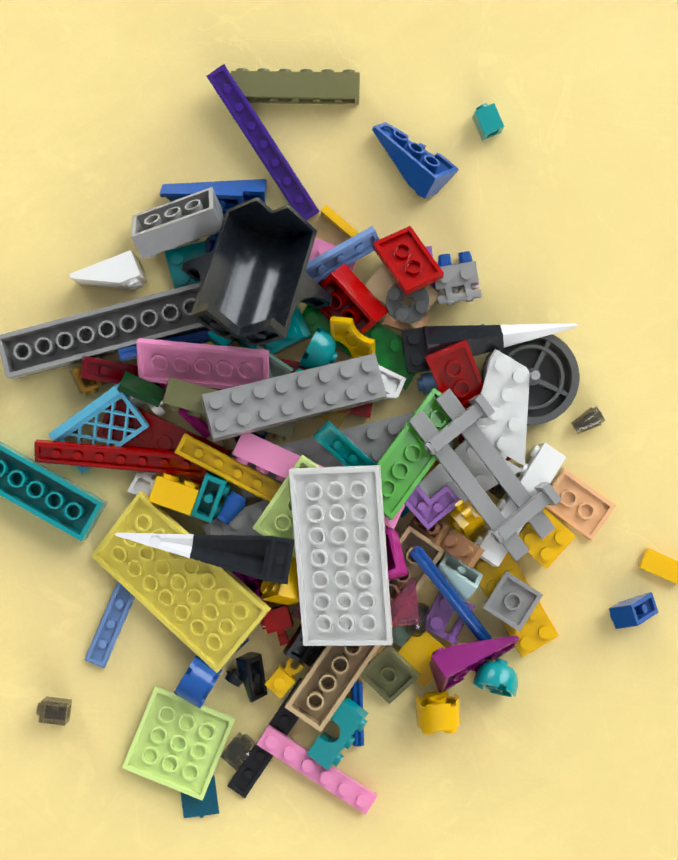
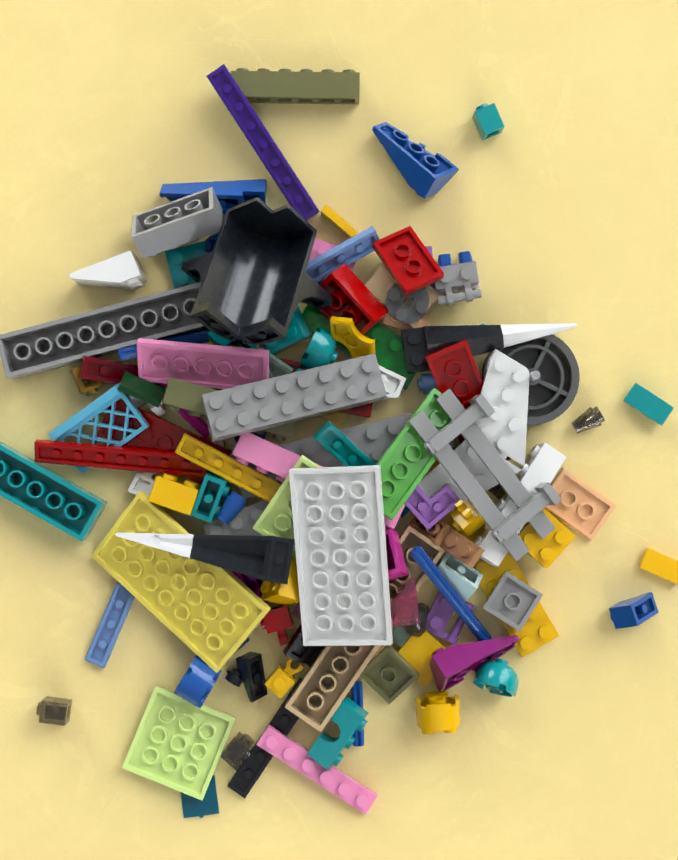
none -> teal slope [623,383,674,426]

